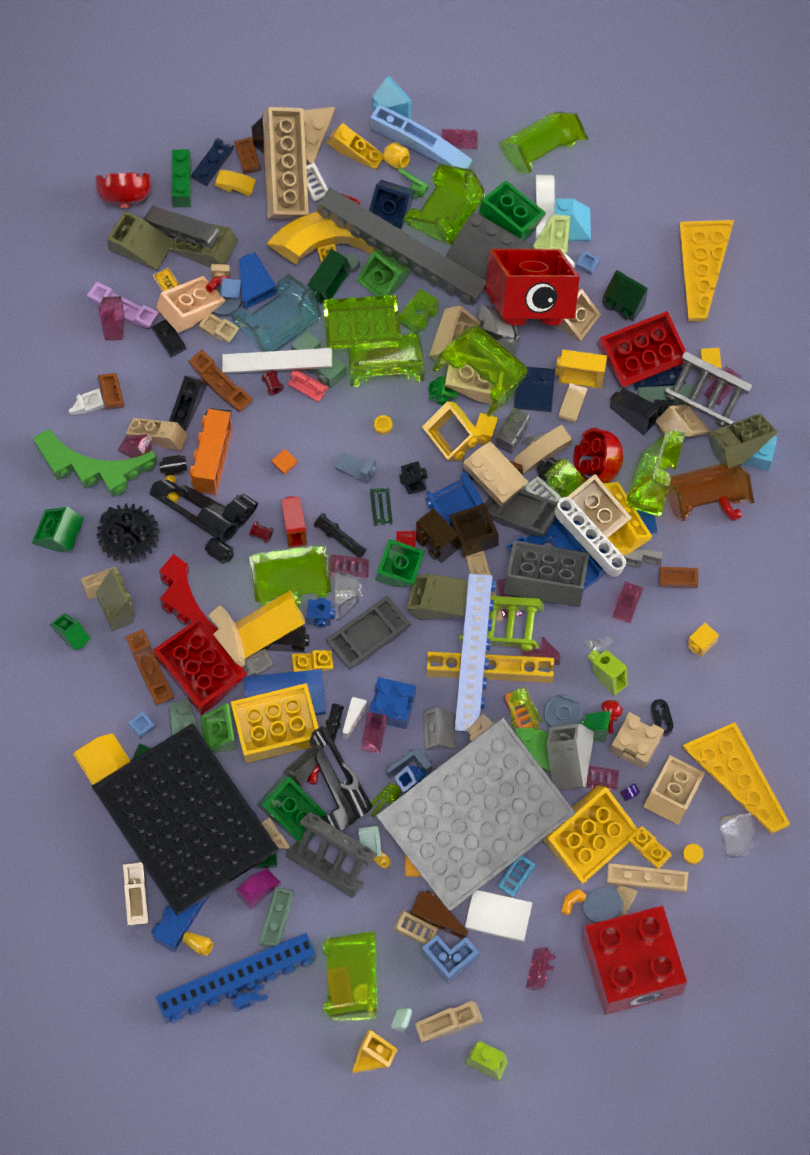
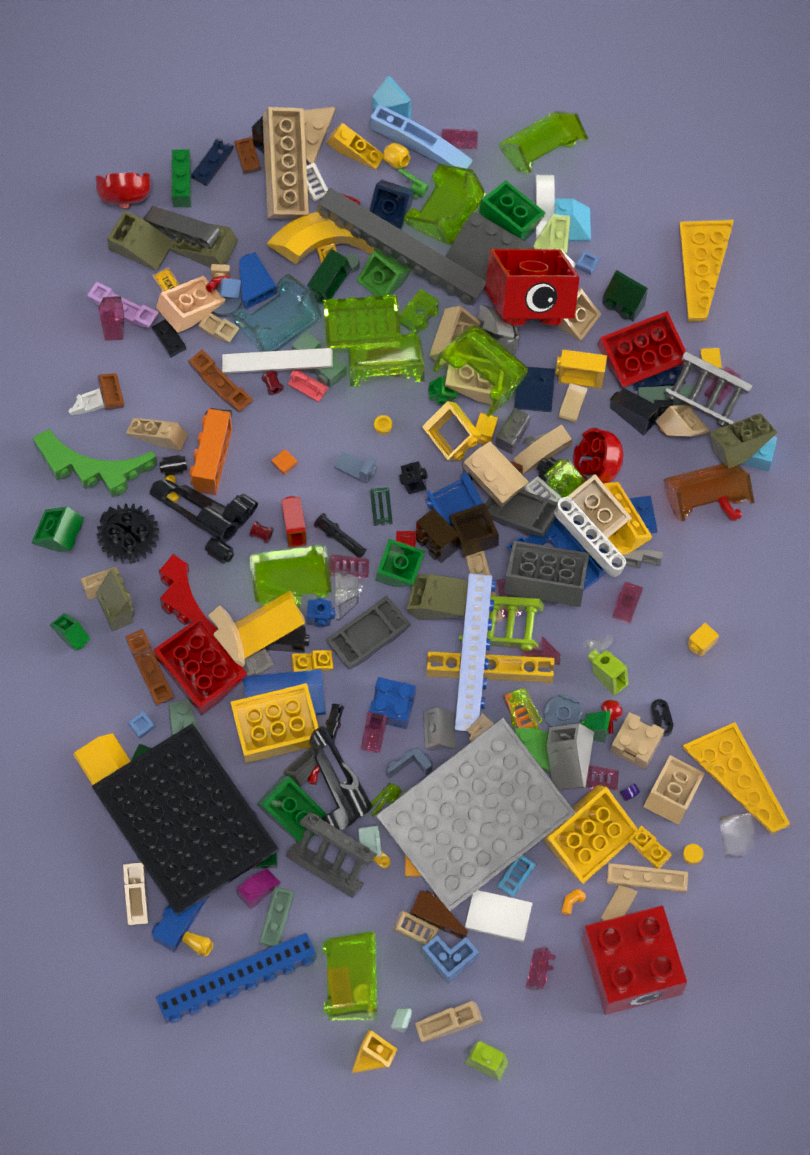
clear pink slope [118,434,152,458] -> none
black slope [169,376,207,432] -> none
bright green slope [200,703,236,753] -> none
yellow slope [214,170,256,197] -> none
blue plate [232,985,268,1012] -> none
tan slope [261,817,290,850] -> none
white slope [342,697,367,740] -> none
blue brick [394,765,427,793] -> none
sand blue tile [583,887,624,923] -> none
clear neon green windscreen [626,430,686,516] -> none
dark orange plate [659,567,698,588] -> none

